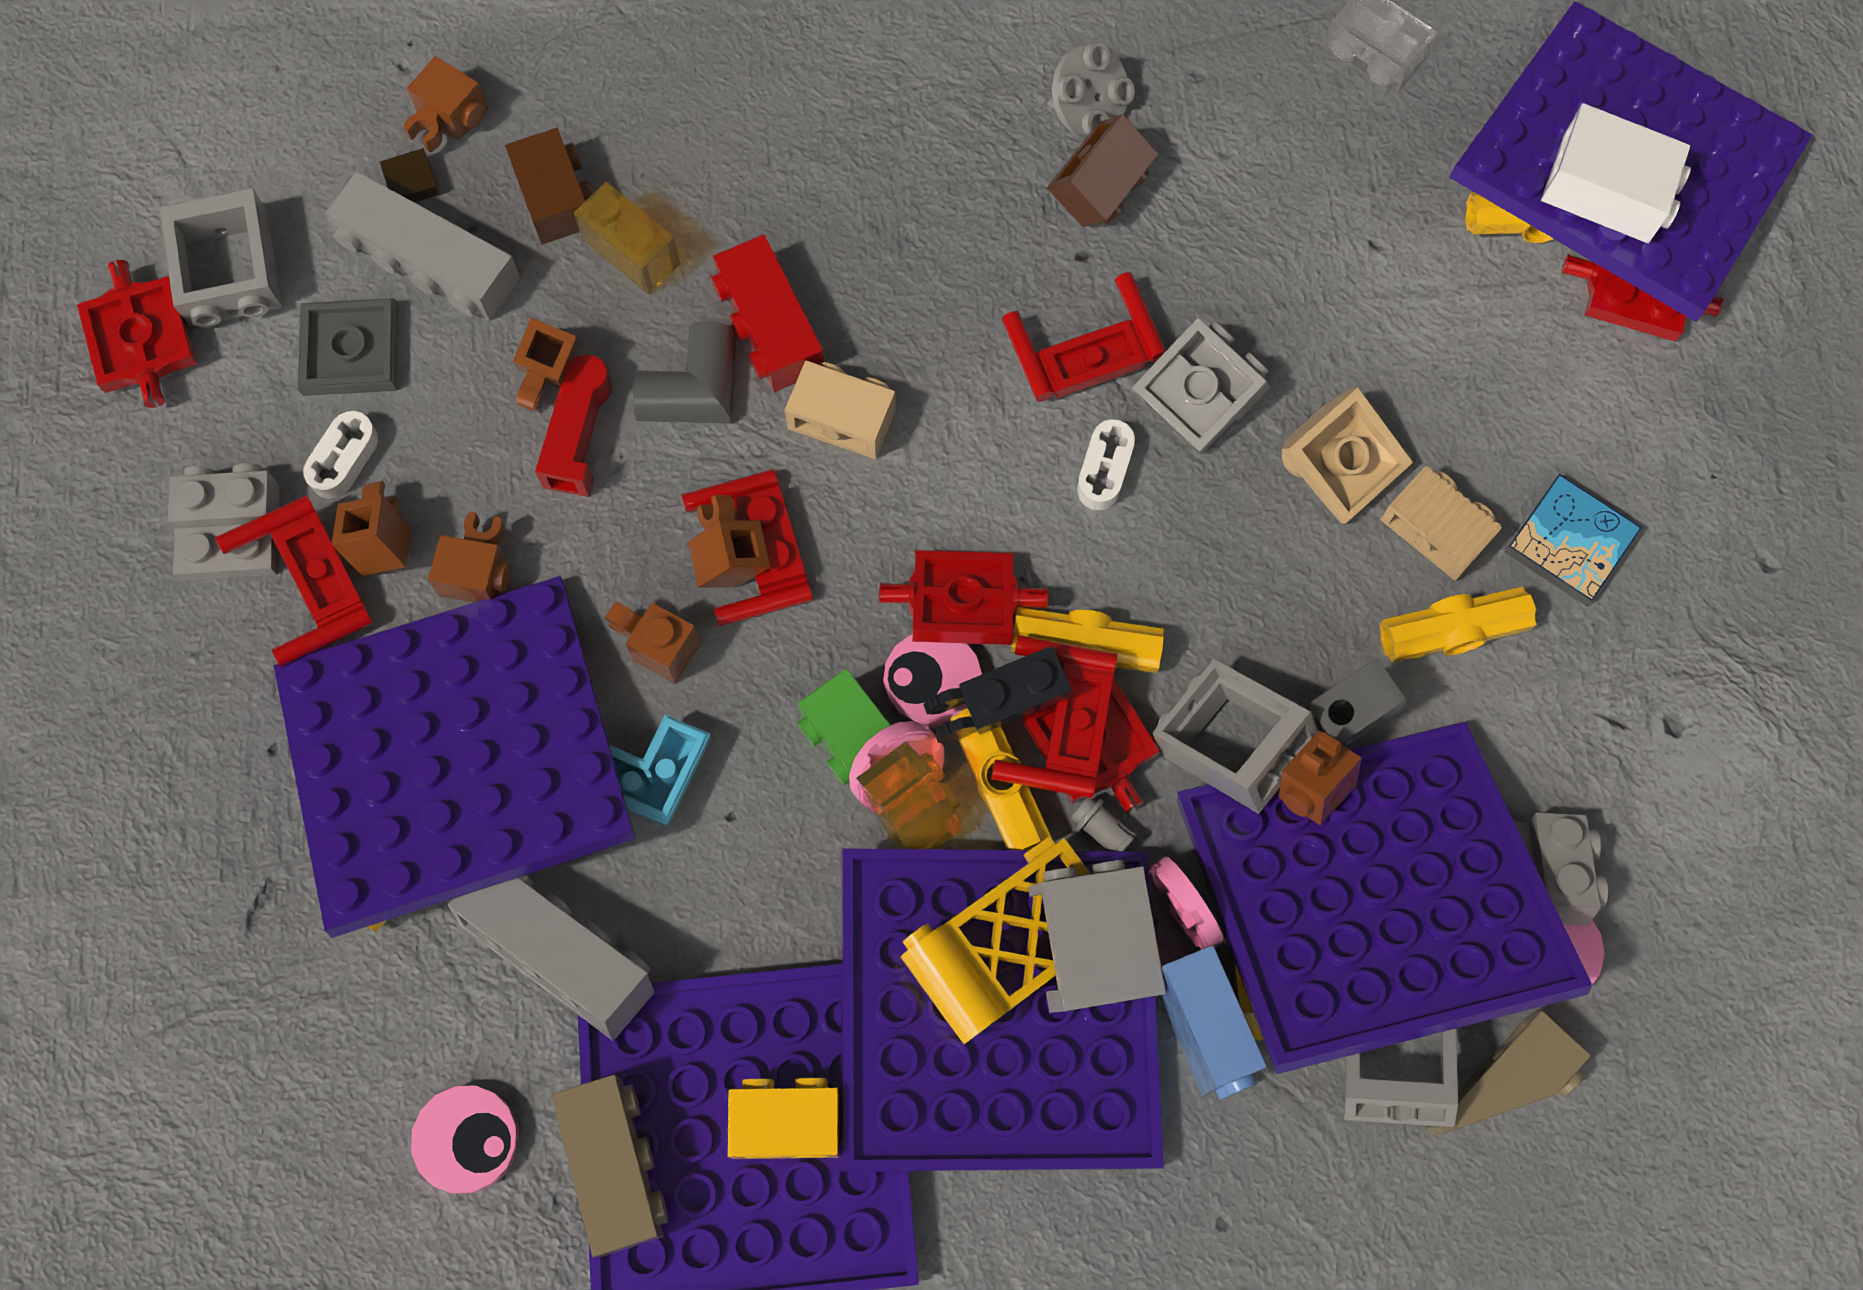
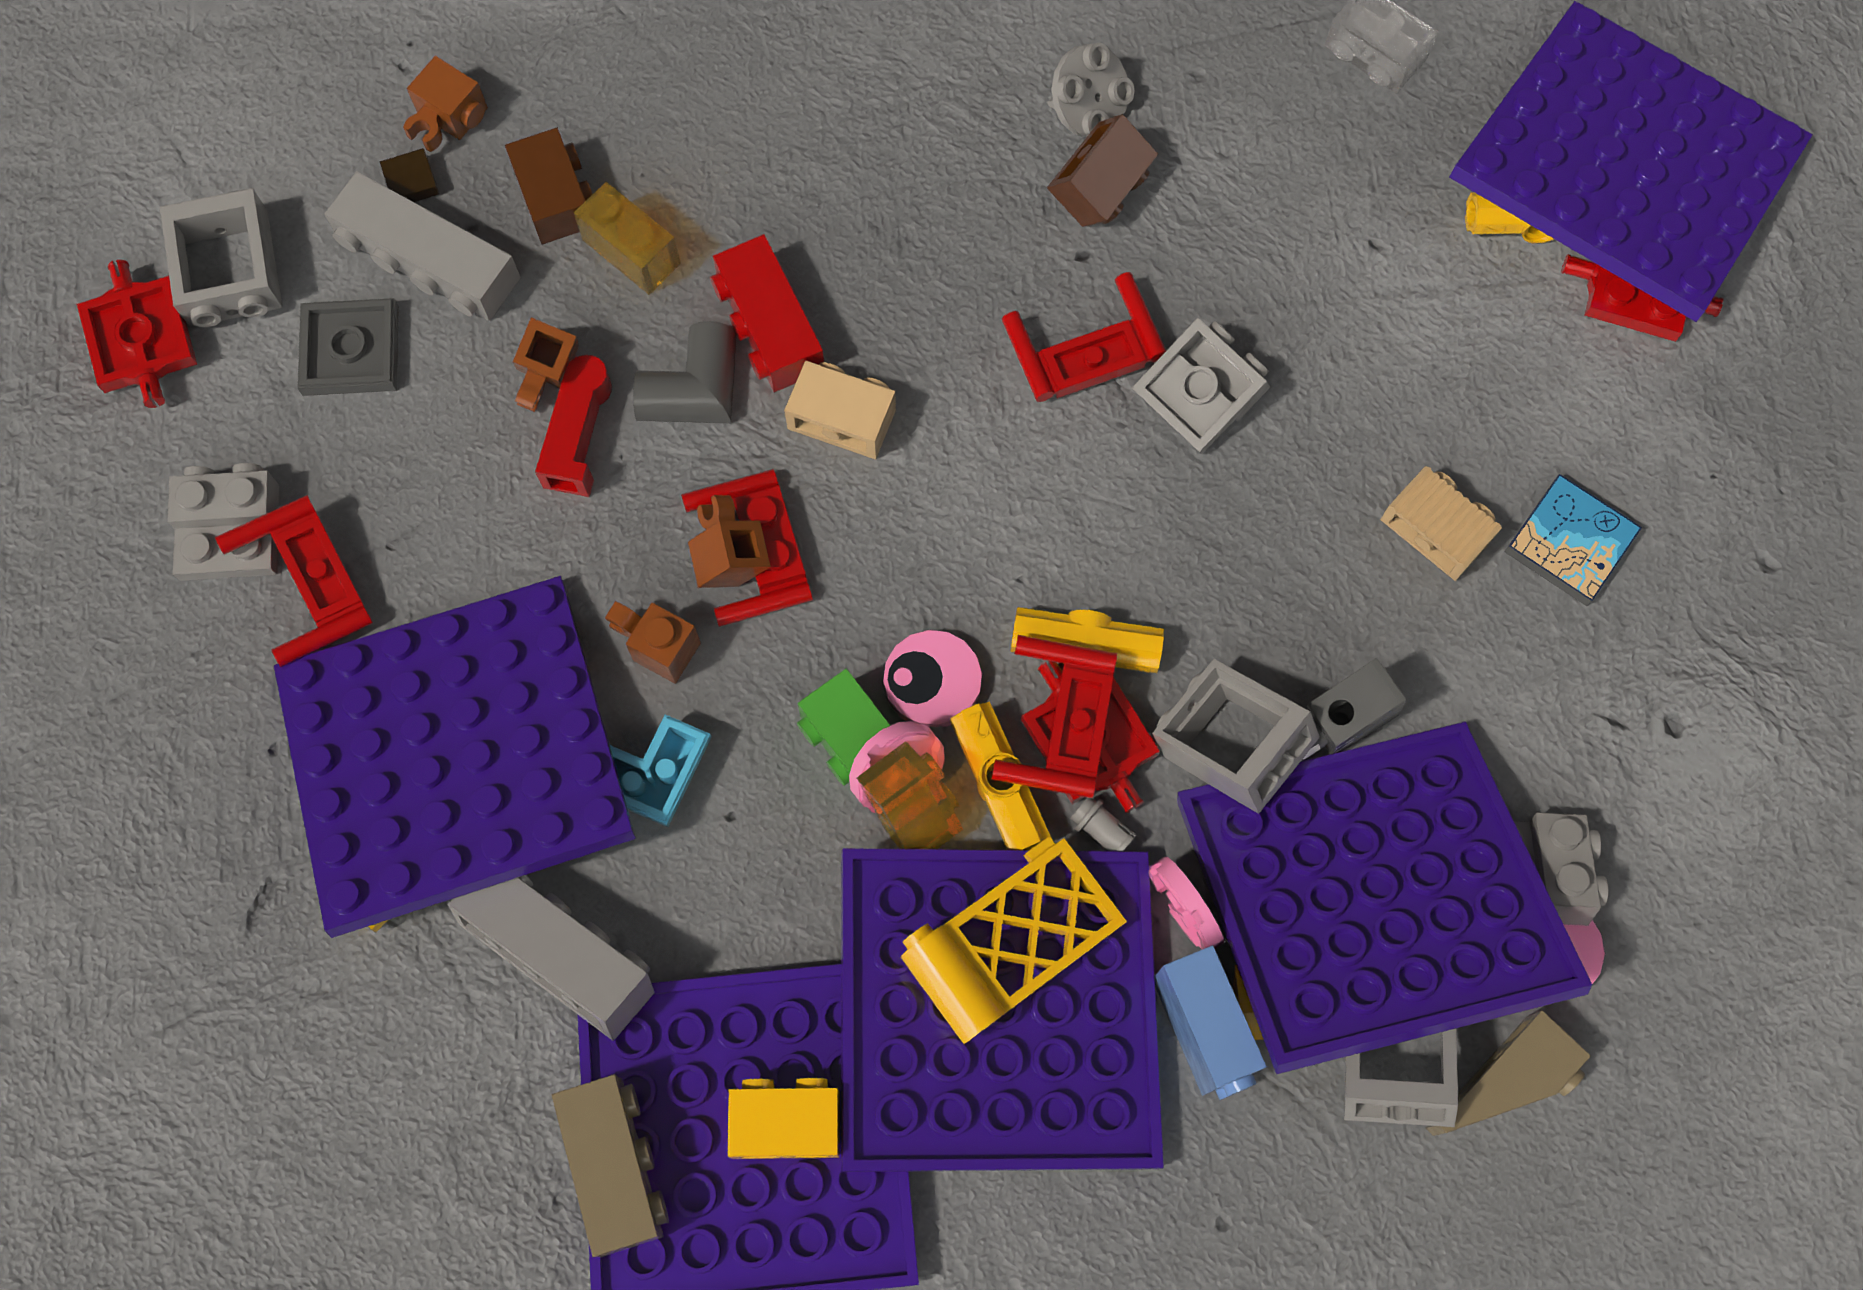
white beam [303,411,379,499] -> none
dark orange brick [332,481,411,576] -> none
bright pink tile [411,1085,520,1194] -> none
dark orange brick [428,511,511,602] -> none
red plate [879,550,1048,645] -> none
black hinge [923,645,1074,744] -> none
light grey panel [1028,860,1166,1013] -> none
white beam [1077,419,1135,510] -> none
dark orange brick [1279,731,1362,826] -> none
tan slope [1281,387,1413,524] -> none
yellow piece [1379,587,1536,663] -> none
white brick [1541,103,1691,244] -> none

